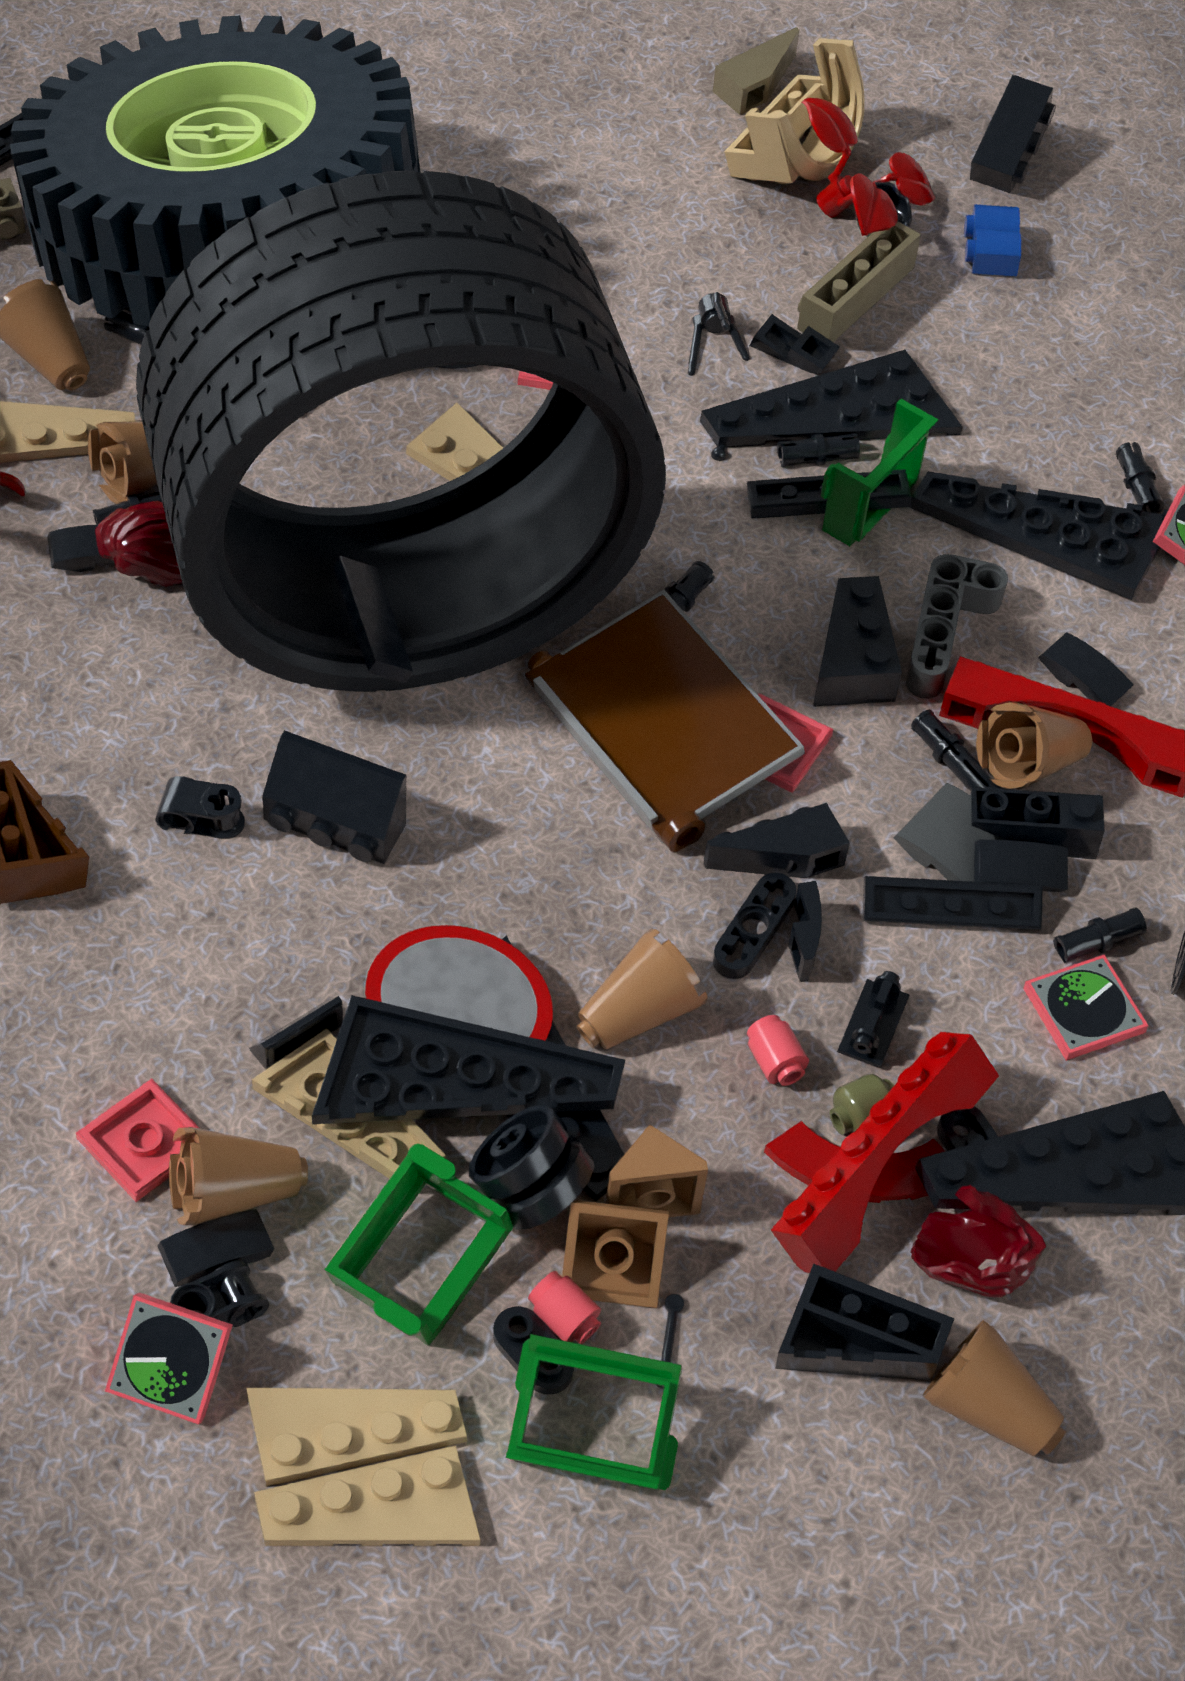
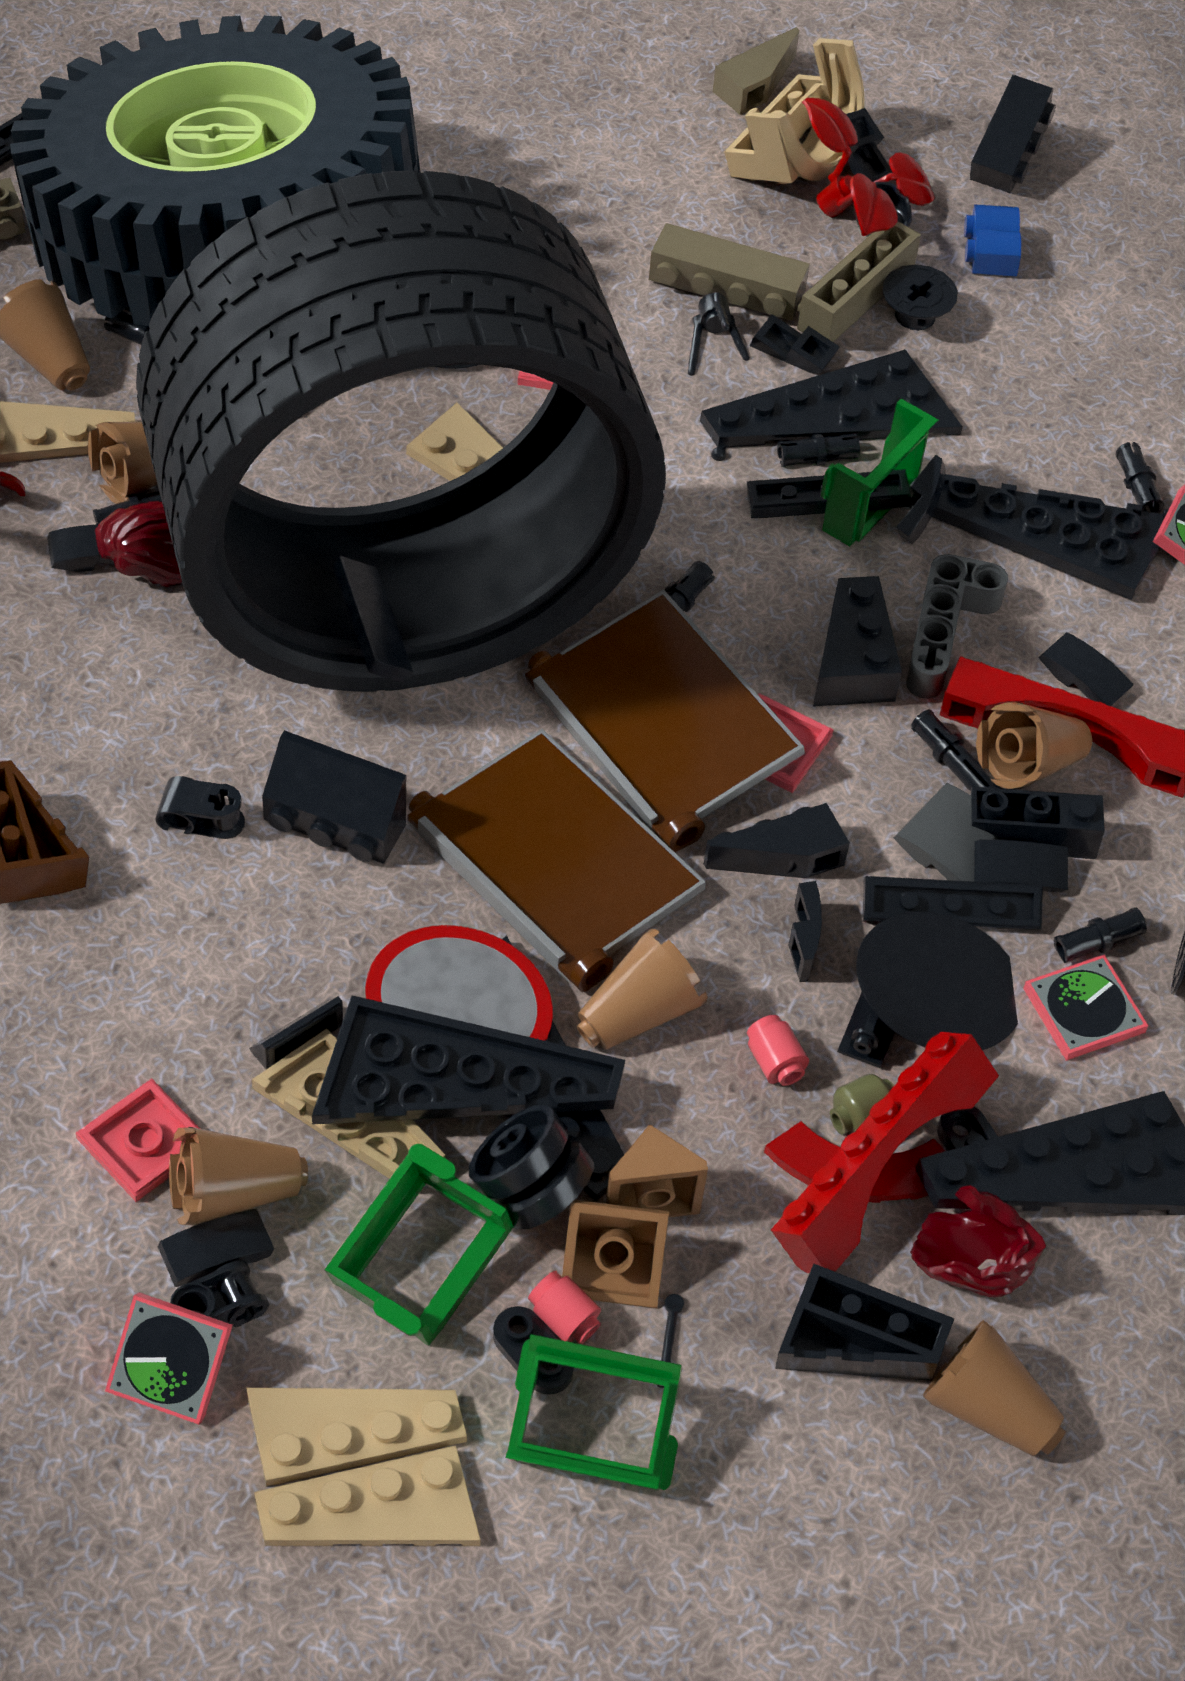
black beam [713,873,797,979] -> none
none -> reddish brown door [407,729,706,992]
none -> dark tan brick [649,223,810,321]
none -> black slope [846,108,893,182]
none -> black sticker [856,911,1018,1050]
none -> black piece [883,264,958,331]
none -> black slope [896,455,946,544]

